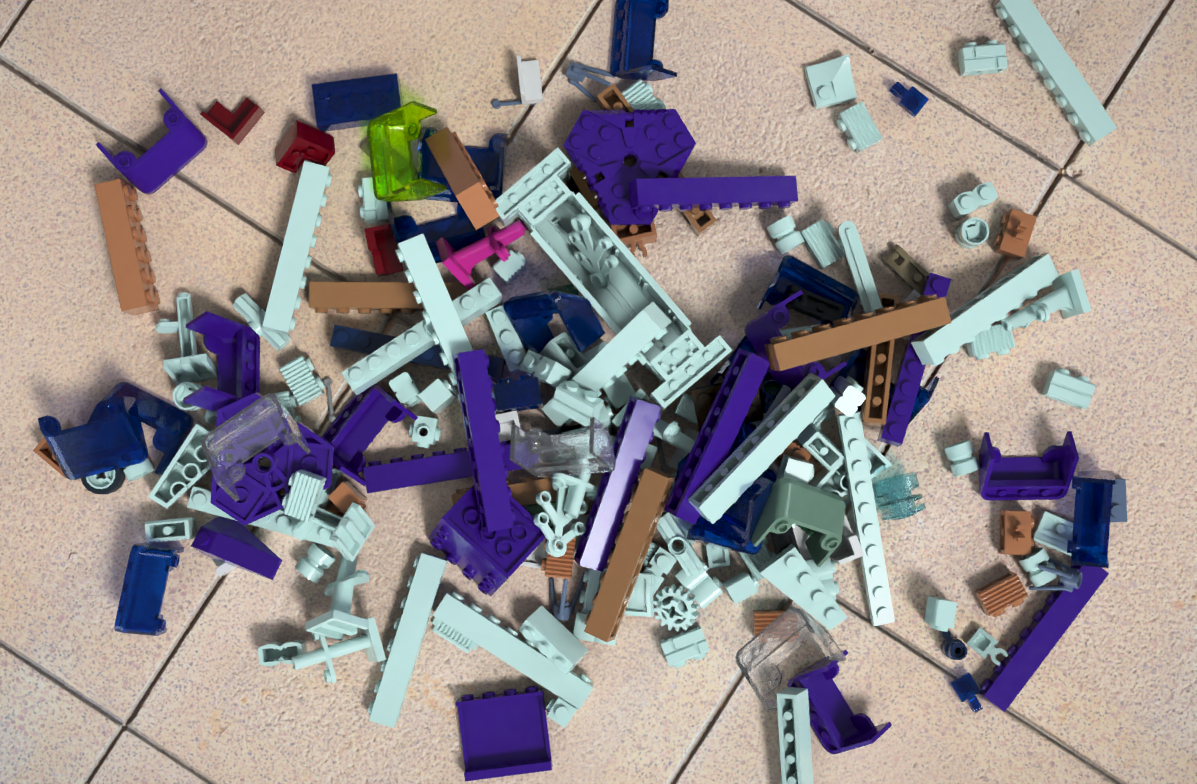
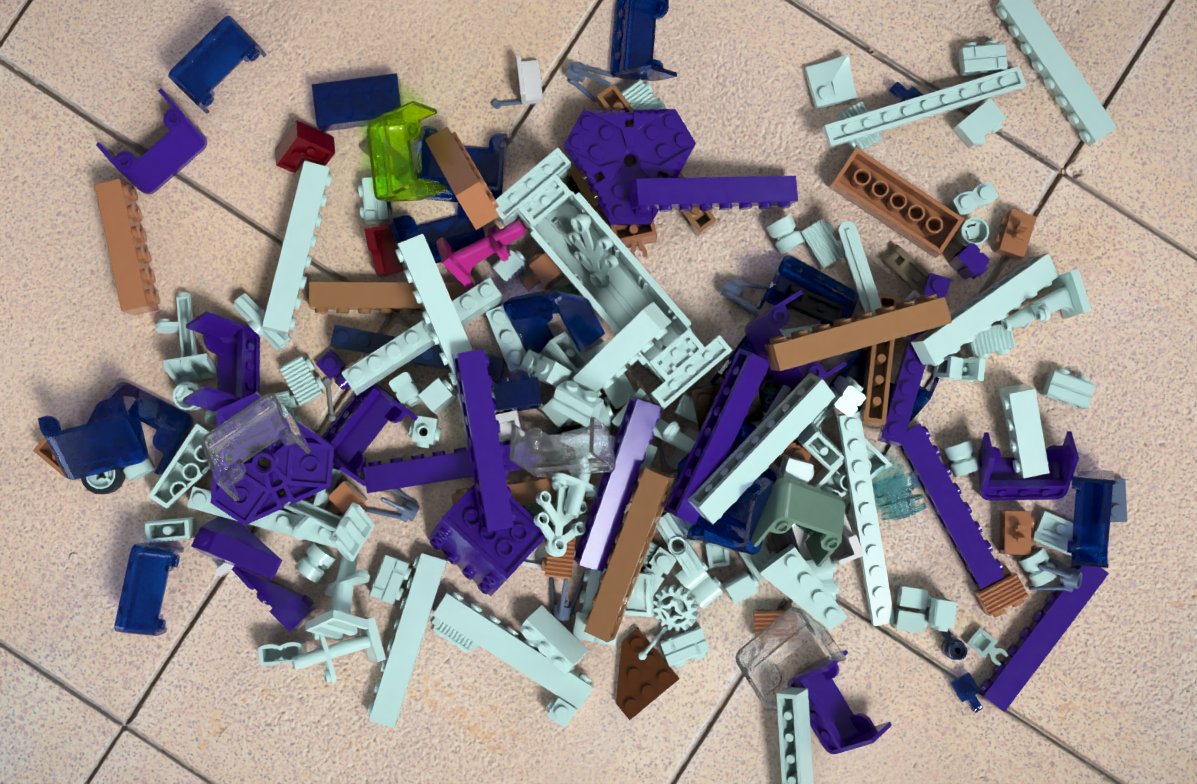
dark red panel [200,98,265,145] -> none
light aqua brick [282,469,326,522] -> none
dark purple panel [456,686,553,781] -> none
none -> clear blue windscreen [168,16,267,114]
none -> dark purple wedge [232,566,316,632]
none -> dark purple plate [316,349,350,390]
none -> sand blue plant [365,489,420,522]
none -> light aqua brick [369,553,412,604]
none -> nougat brick [522,252,563,292]
none -> reddish brown plate [616,628,680,720]
none -> light aqua hinge [638,625,668,660]
none -> sand blue plant [721,278,767,317]
none -> light aqua plate [822,66,1027,148]
none -> nougat brick [829,147,964,258]
none -> light aqua piece [892,585,931,634]
none -> dark purple brick [899,423,1004,589]
none -> light aqua brick [933,356,986,382]
none -> dark purple brick [949,243,990,280]
none -> light aqua brick [953,98,1007,149]
none -> light aqua wedge [998,383,1049,478]

